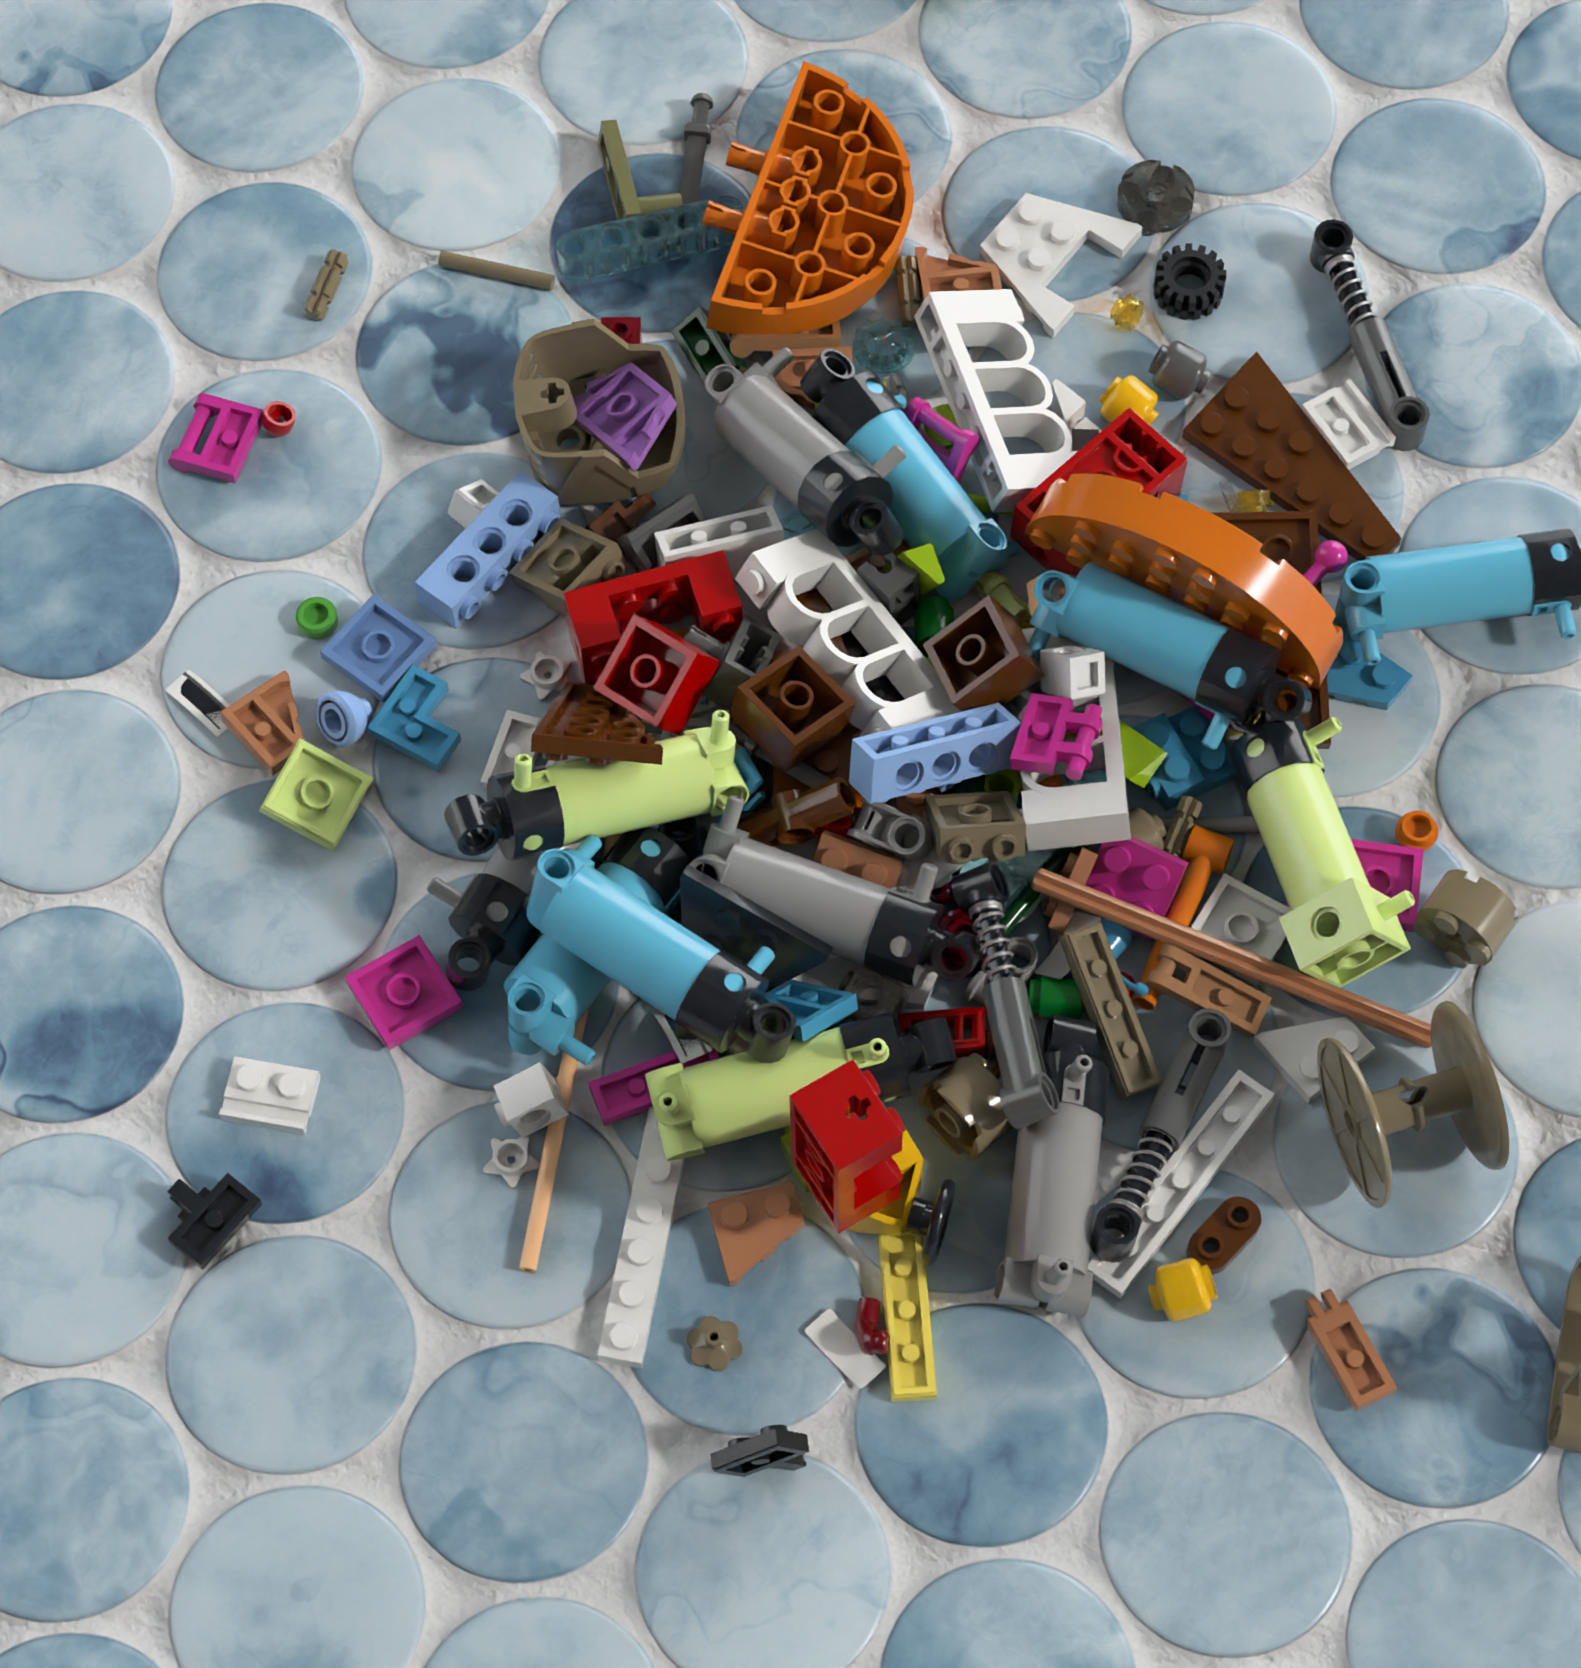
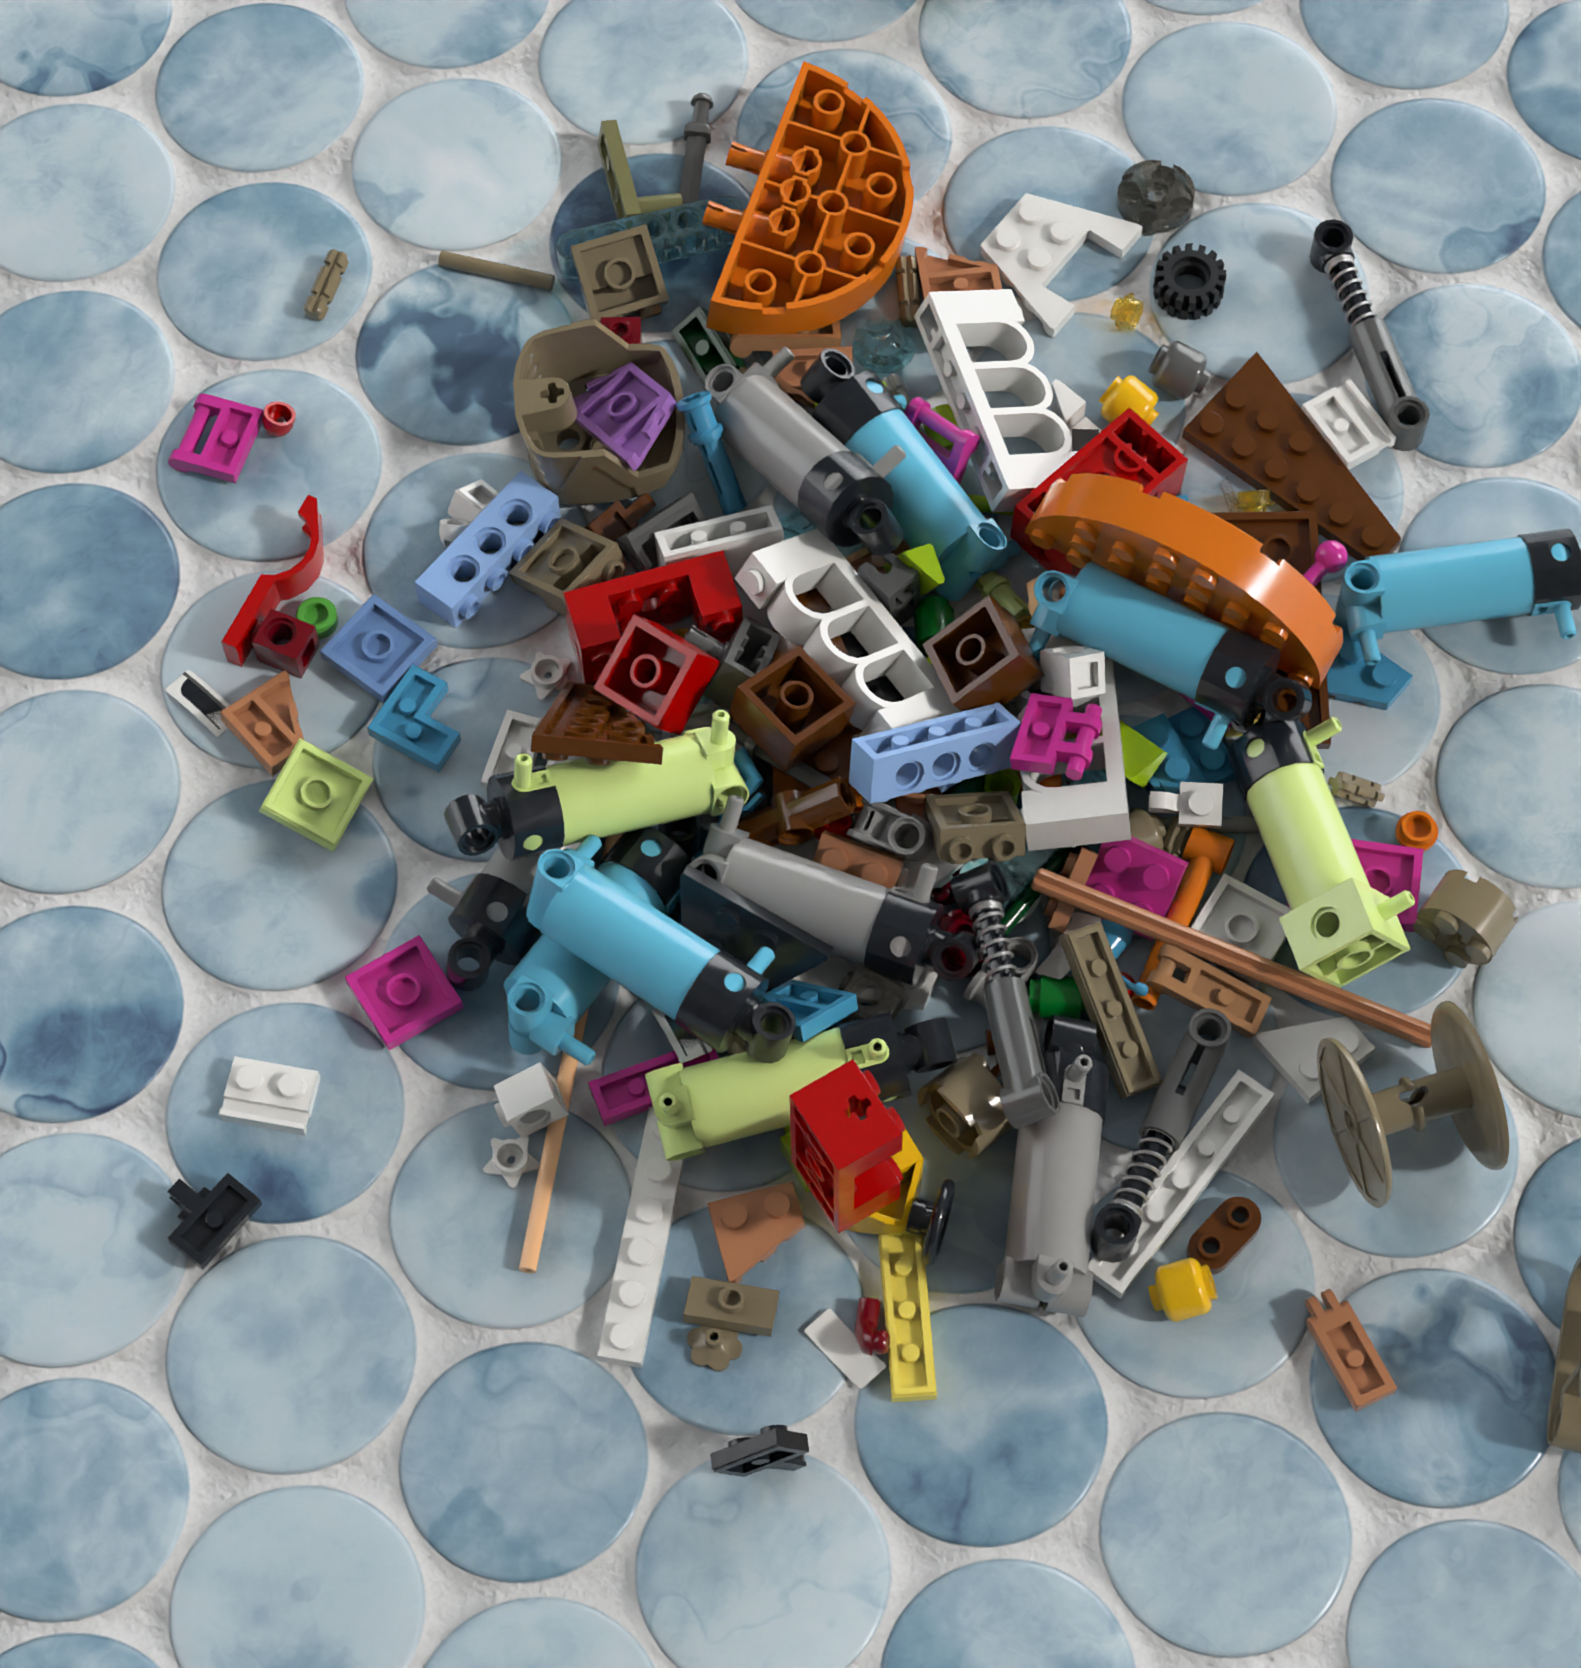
light blue brick [316,690,373,748] -> none
red slope [898,1007,985,1058] -> none
none -> red piece [221,495,324,667]
none -> dark red brick [251,608,320,678]
none -> white hinge [439,519,471,548]
none -> dark tan plate [570,224,669,323]
none -> dark azure pin [676,391,747,515]
none -> dark tan plate [683,1276,780,1337]
none -> white plate [1148,782,1223,828]
none -> dark tan axle [1328,771,1385,807]

